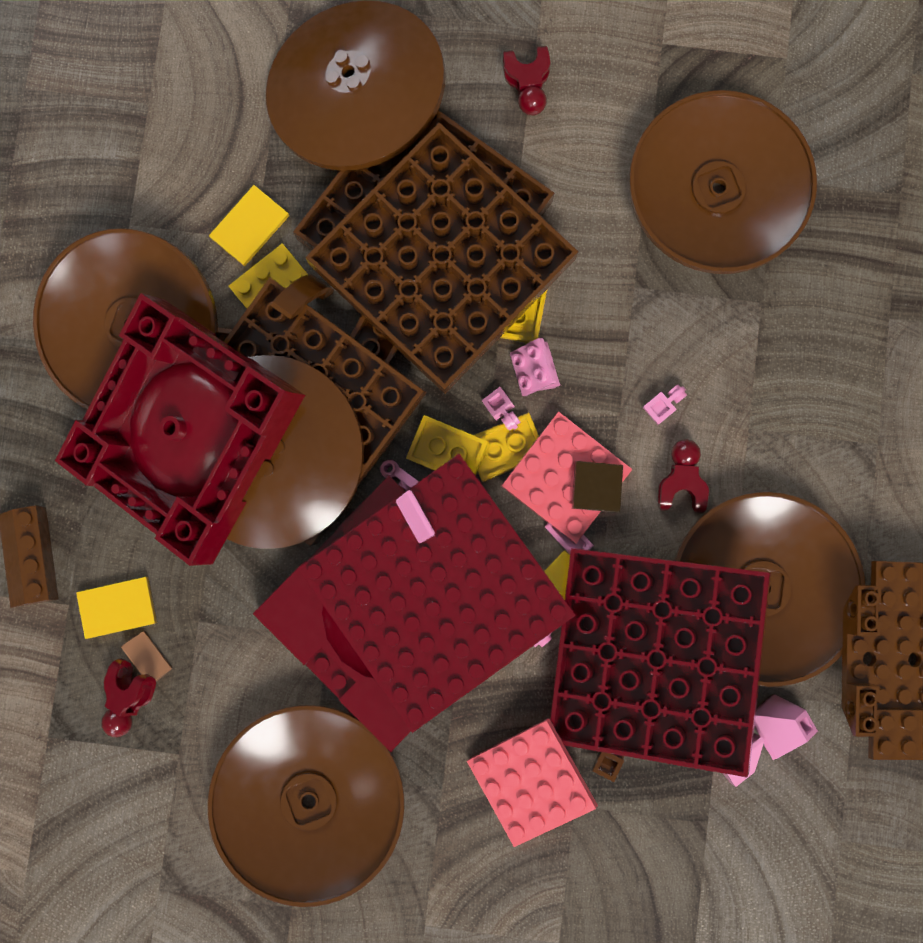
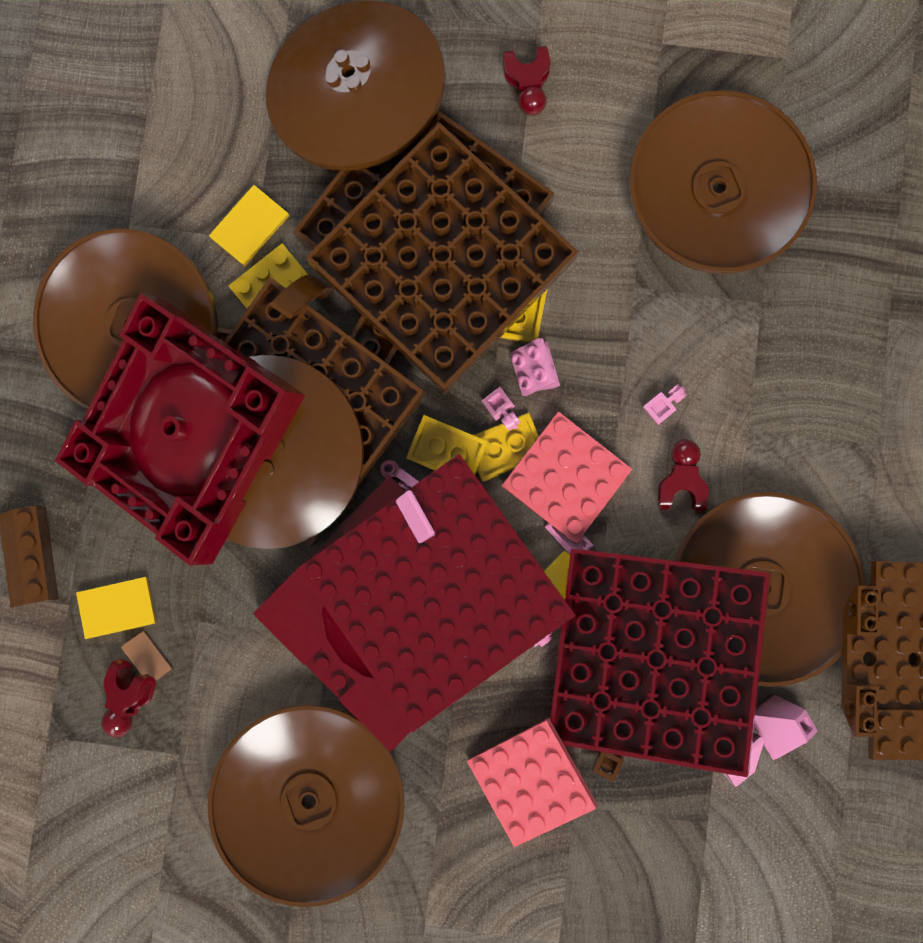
dark brown tile [572,461,623,513] -> none

